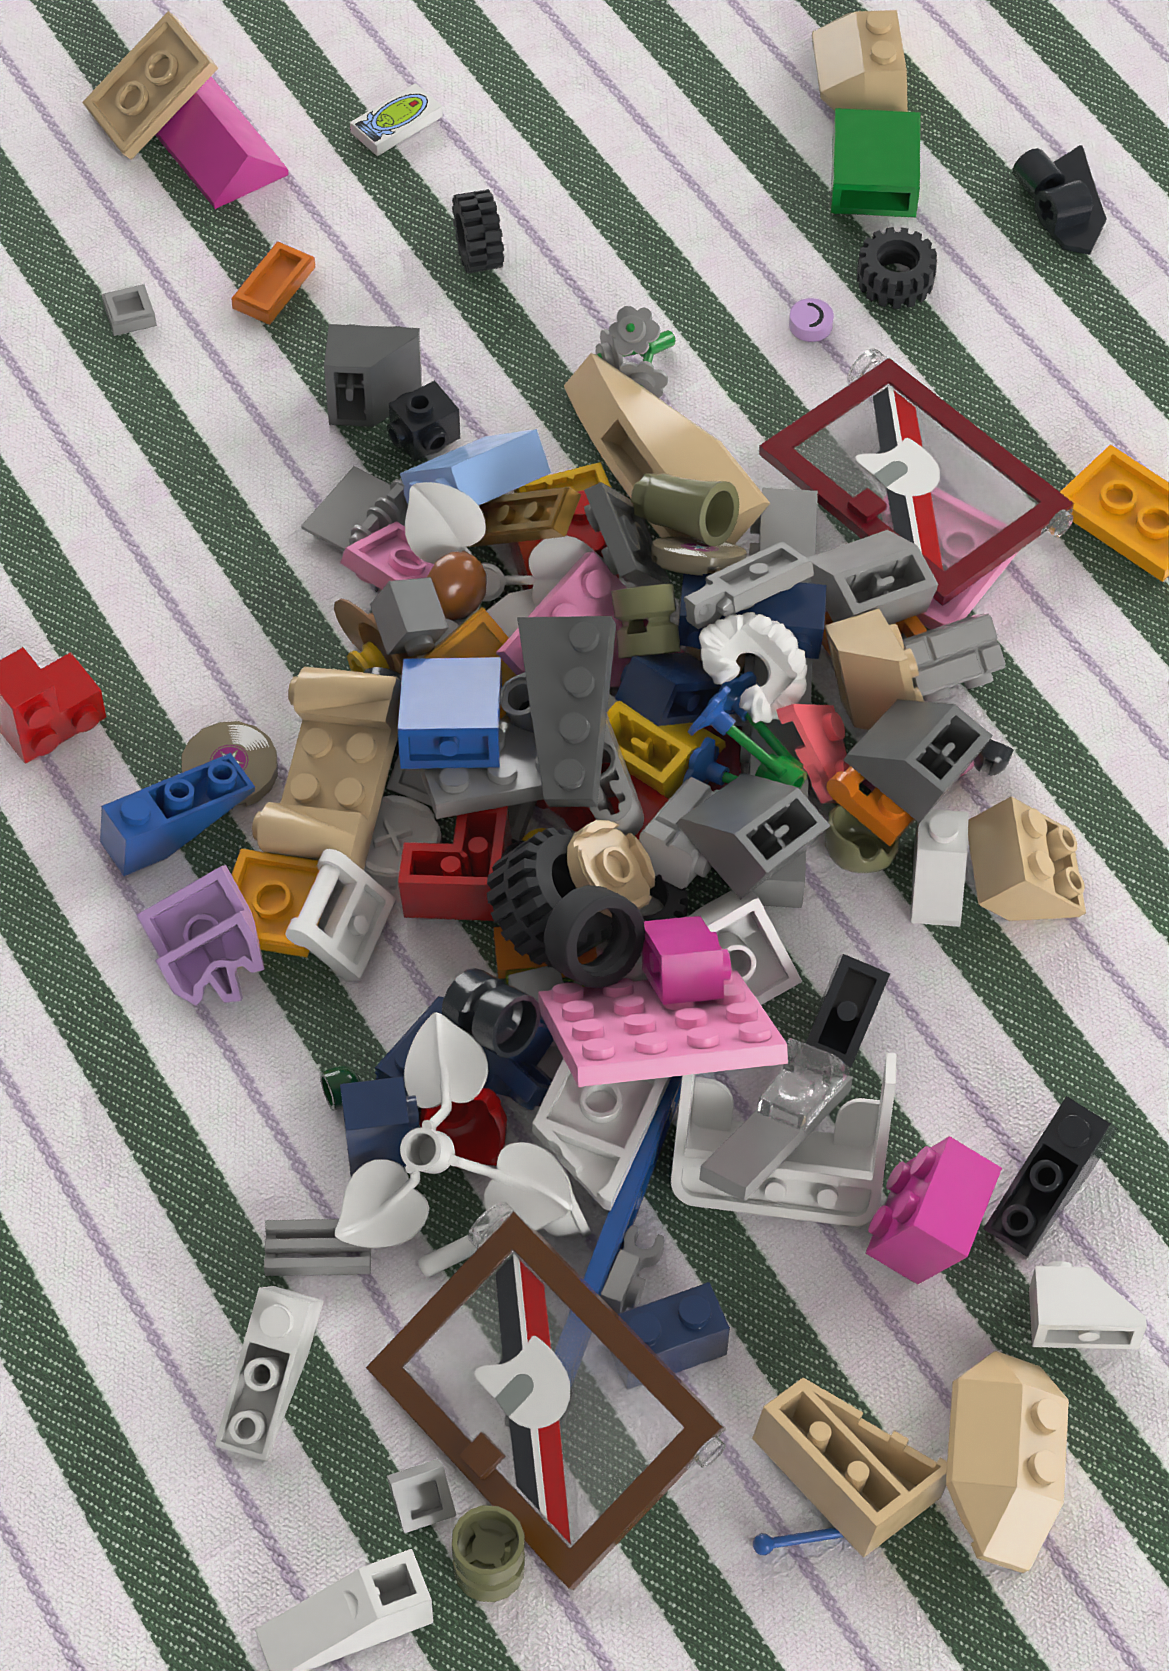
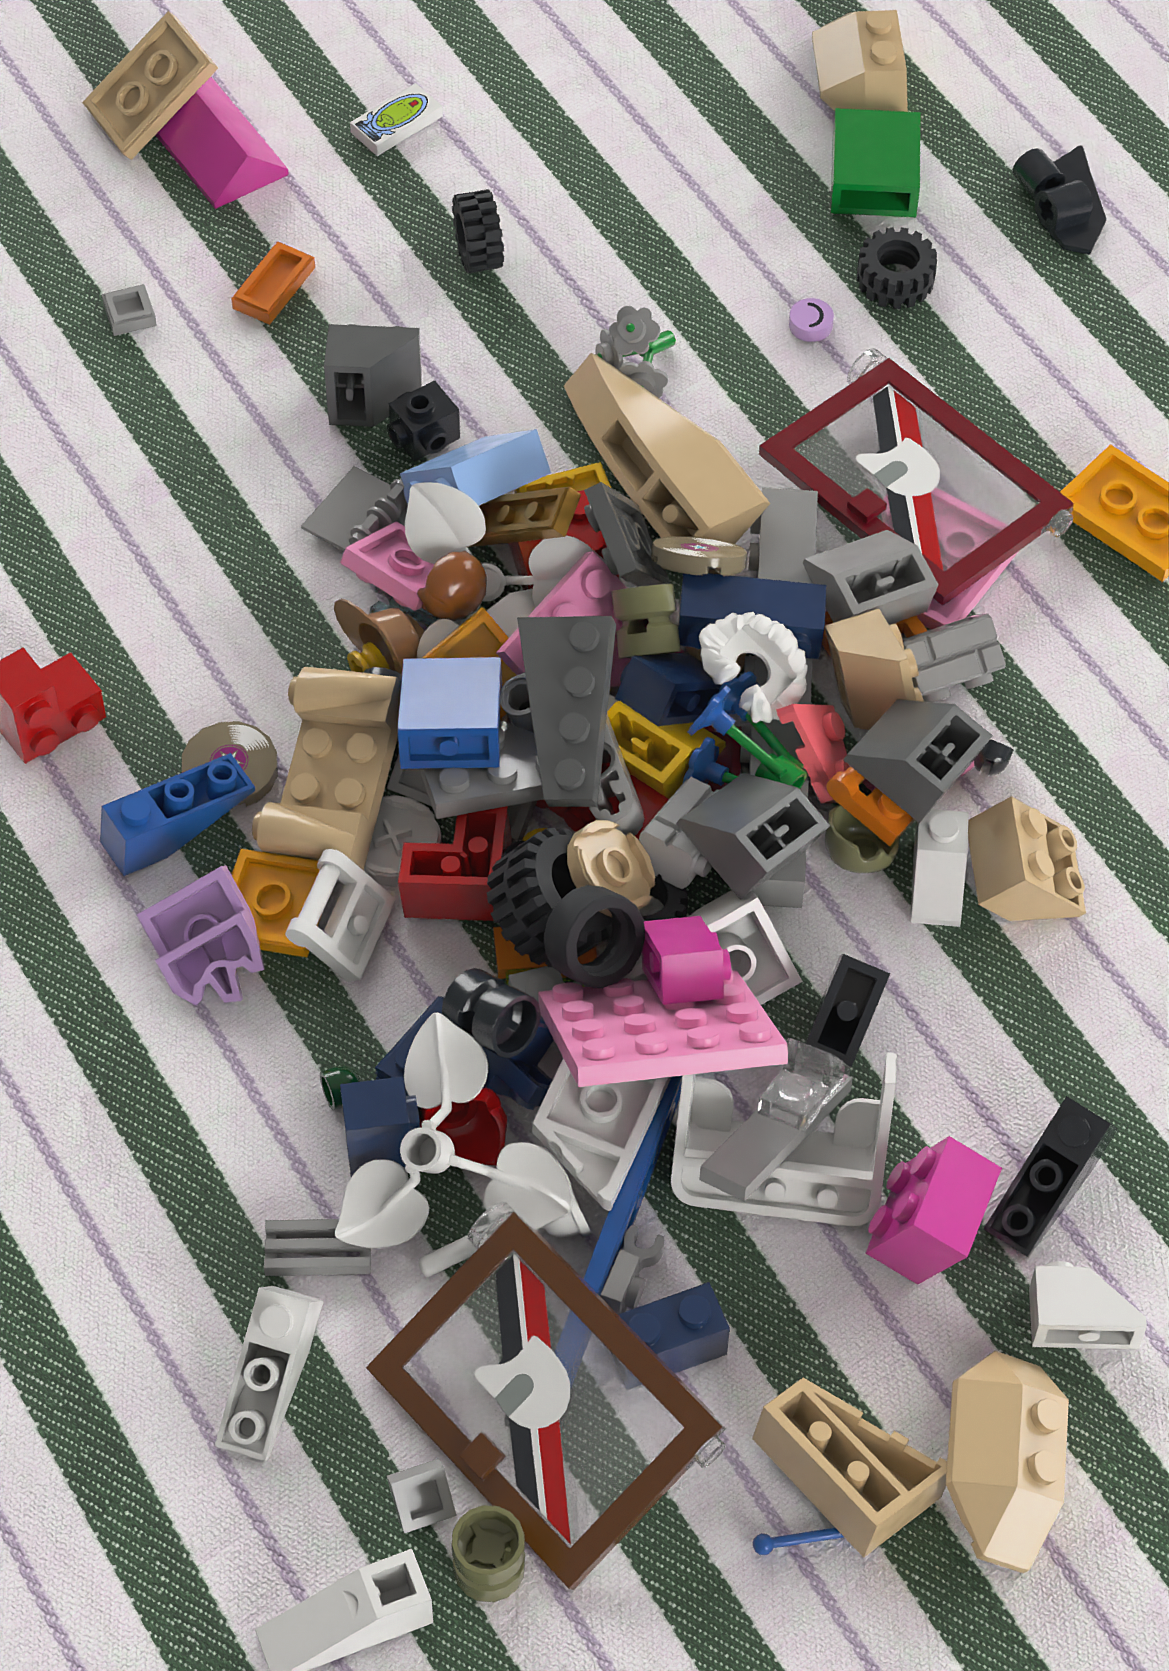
dark grey brick [370,577,449,657] -> none
olive plant [631,473,739,547] -> none
light grey hinge [684,541,814,629] -> none

